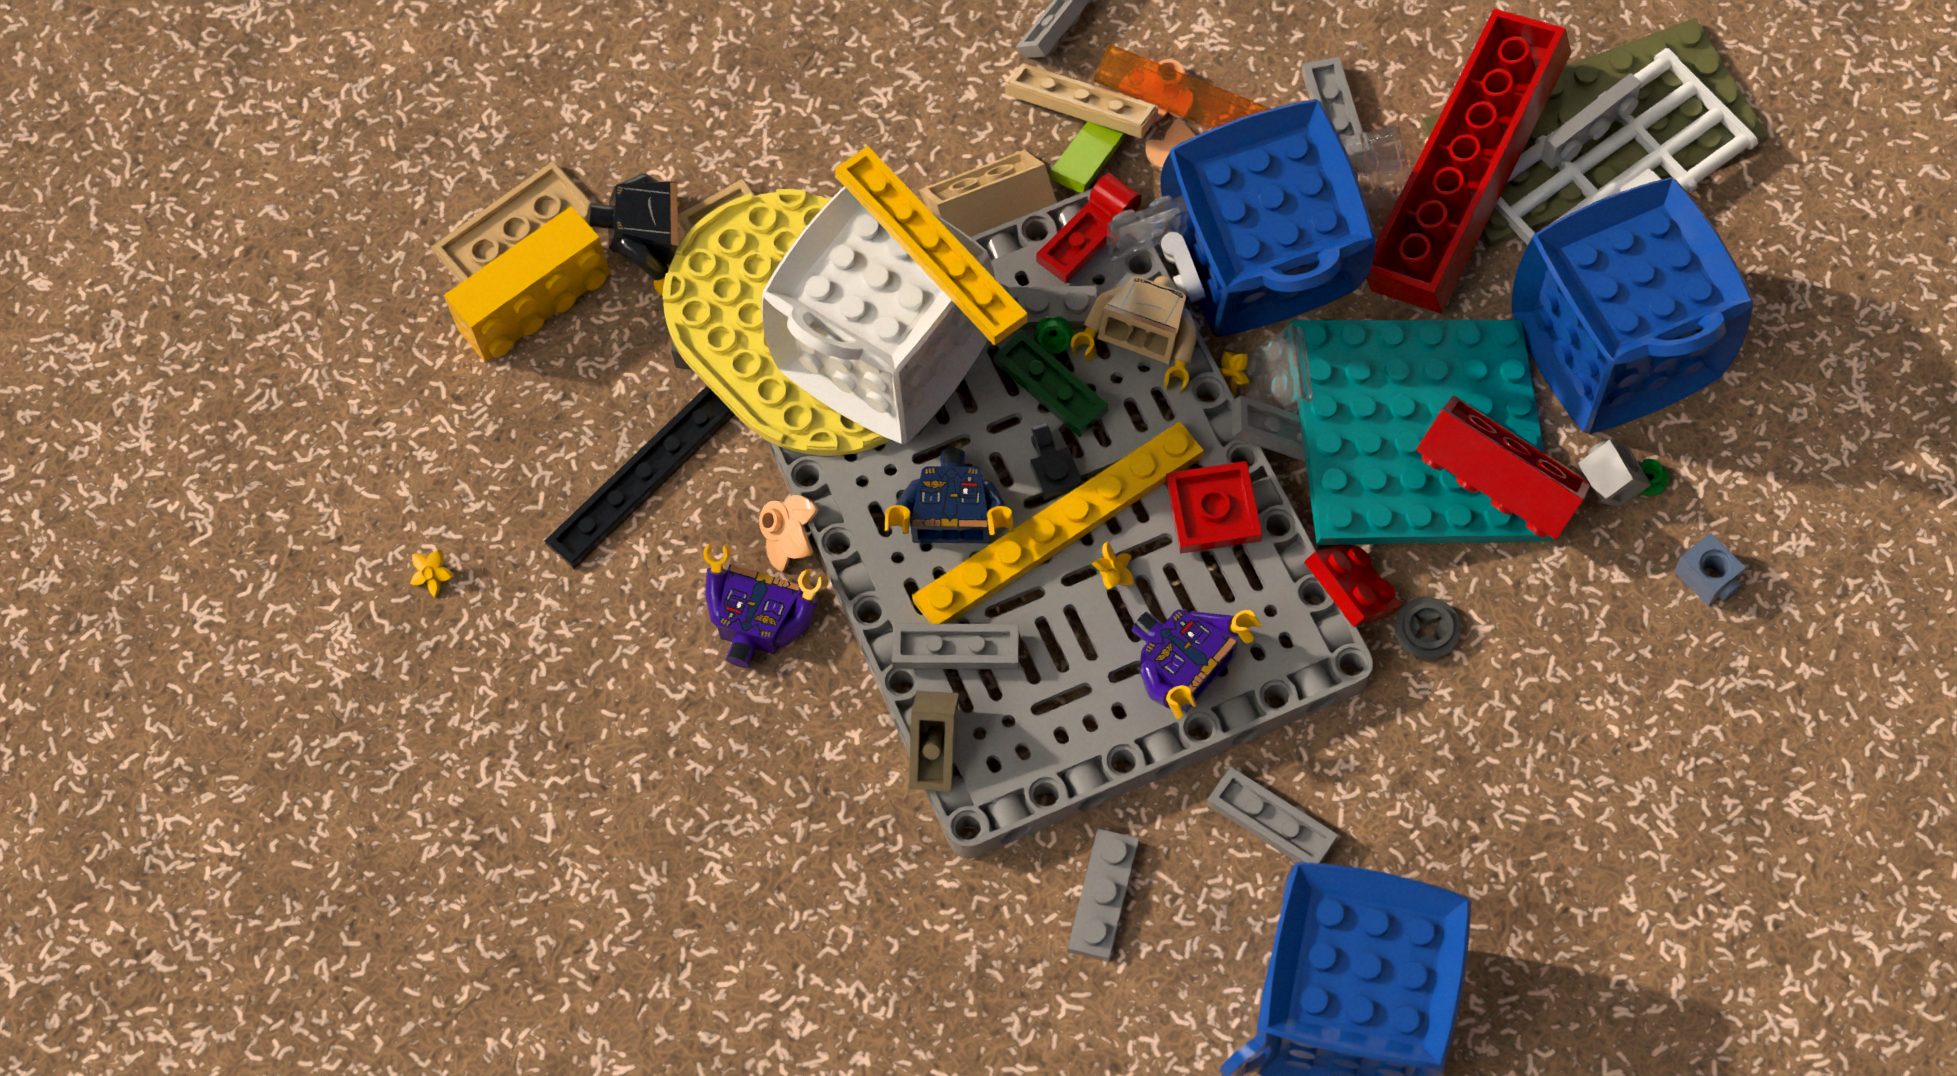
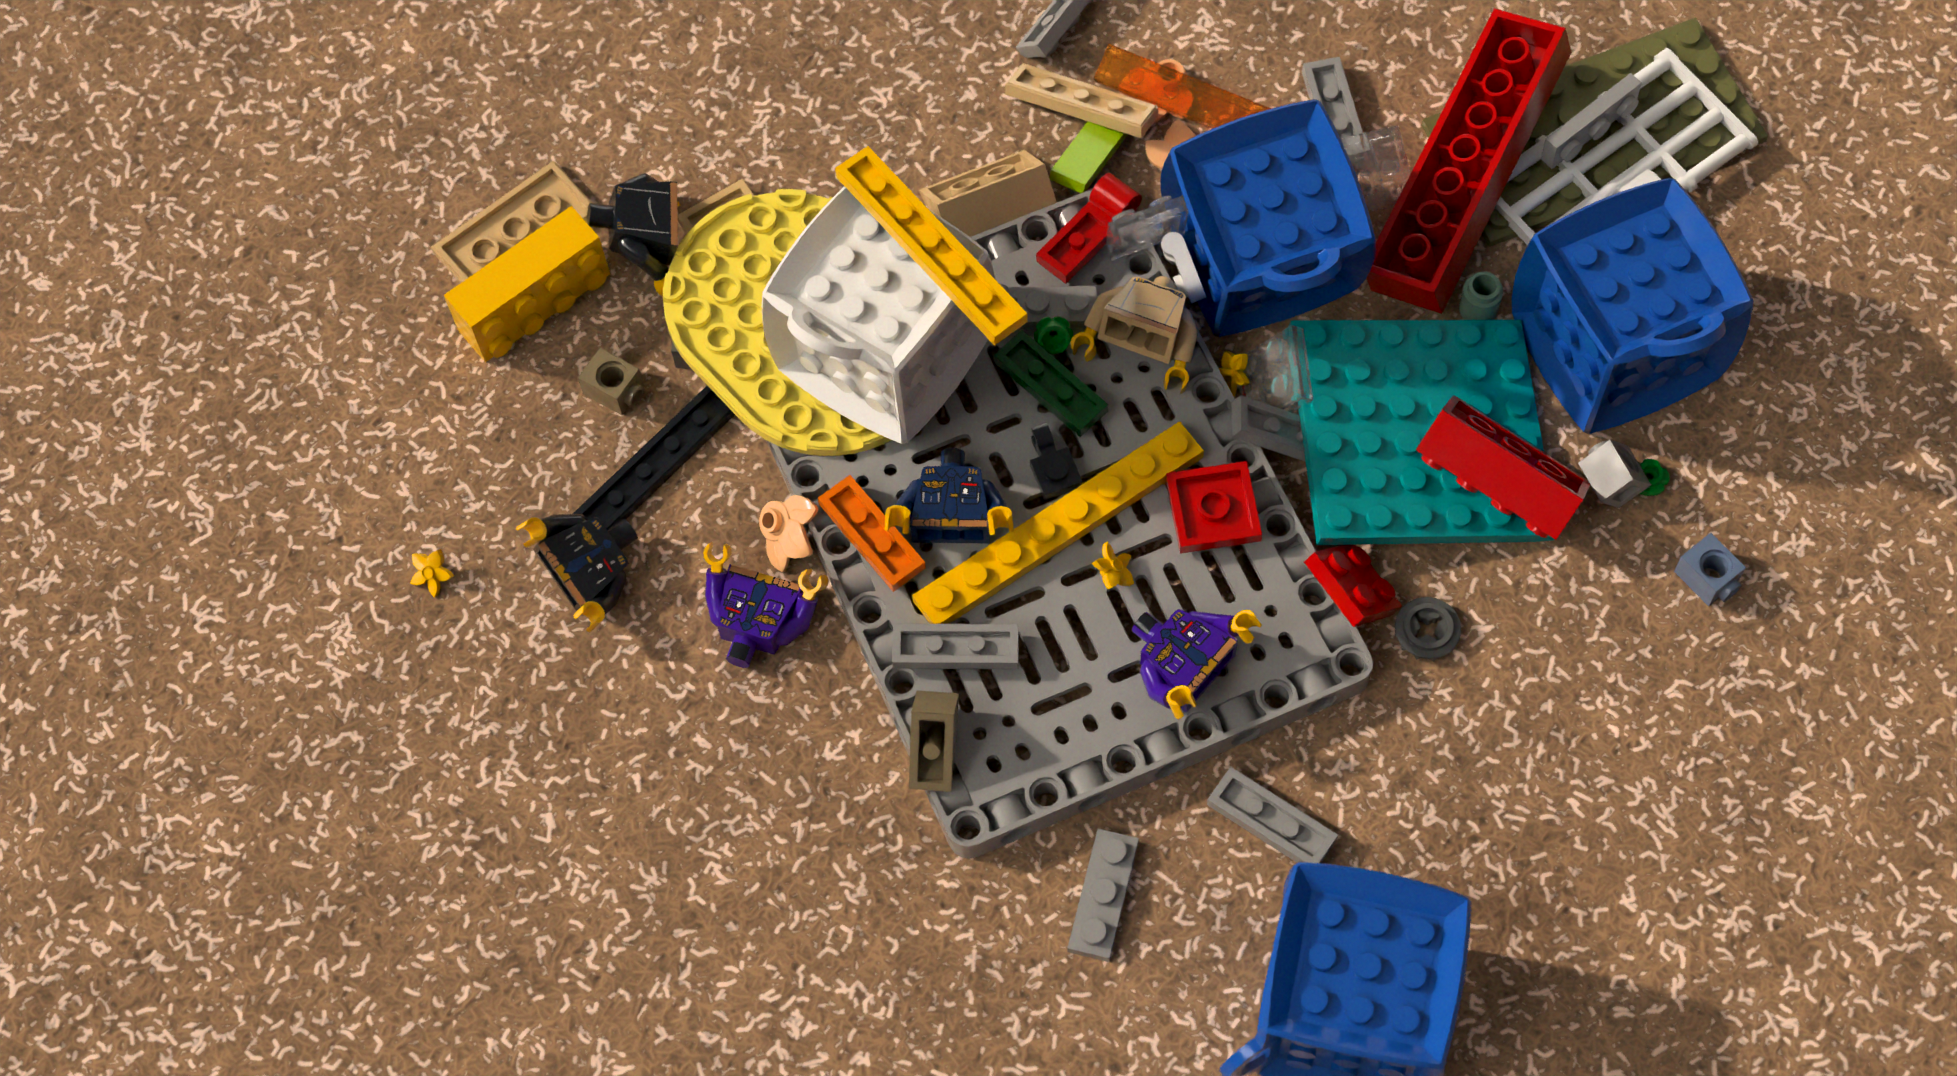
none -> torso [516,514,638,632]
none -> dark tan brick [578,348,644,415]
none -> orange plate [818,475,926,592]
none -> sand green brick [1459,271,1503,320]

